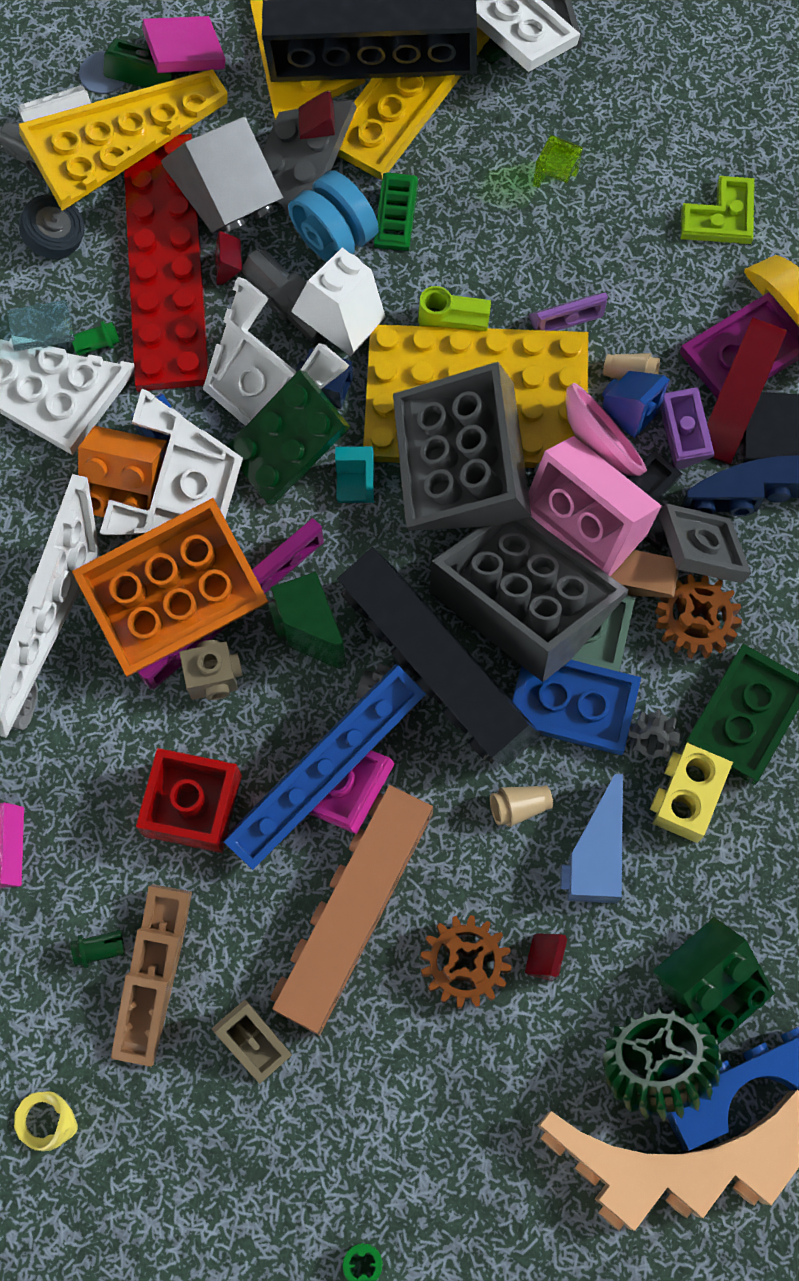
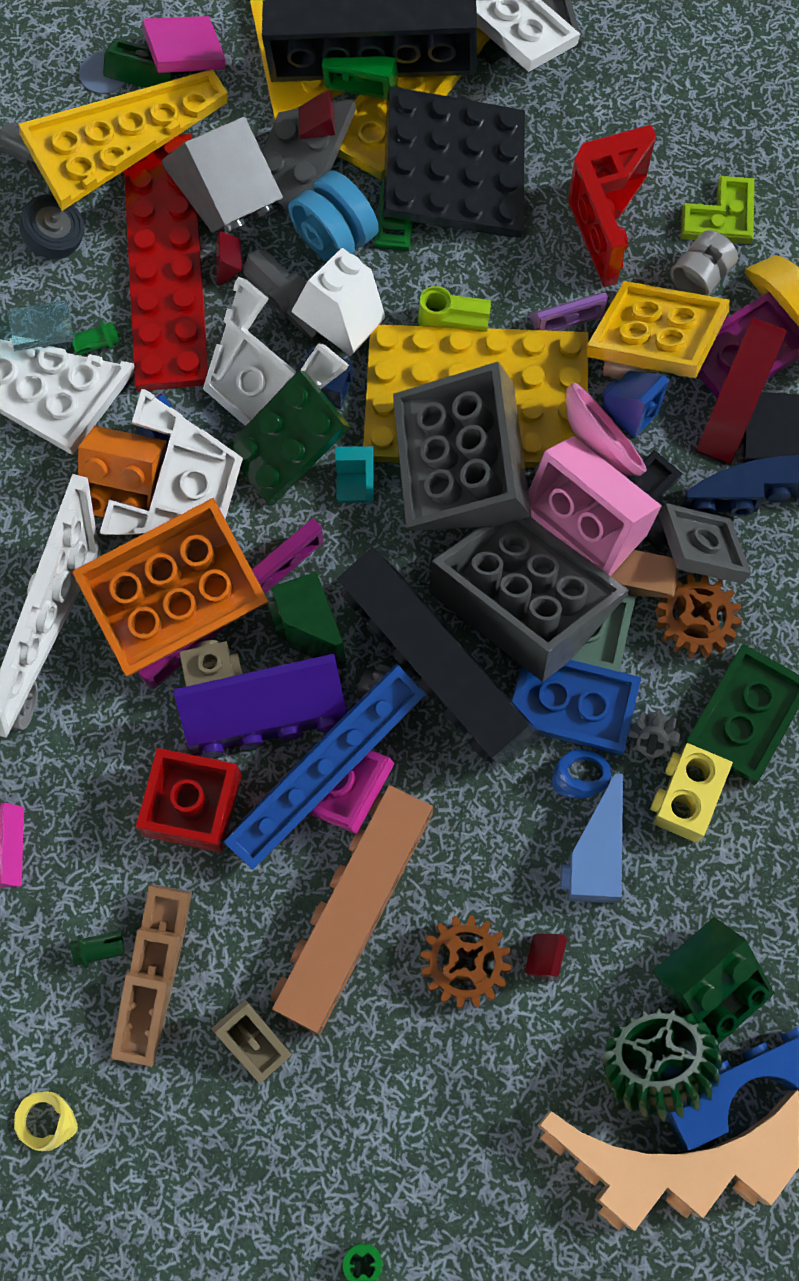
white plate [17,85,91,122] -> none
tan cone [490,785,553,827] -> none
clear neon green panel [533,134,583,188] -> none
medium lavender slope [660,387,714,470] -> none
none -> dark purple slope [173,654,347,759]
none -> green slope [322,56,398,100]
none -> black plate [383,86,525,238]
none -> blue piece [551,750,611,799]
none -> red bracket [568,125,656,288]
none -> yellow plate [587,281,730,378]
none -> light grey wheel [670,230,738,296]

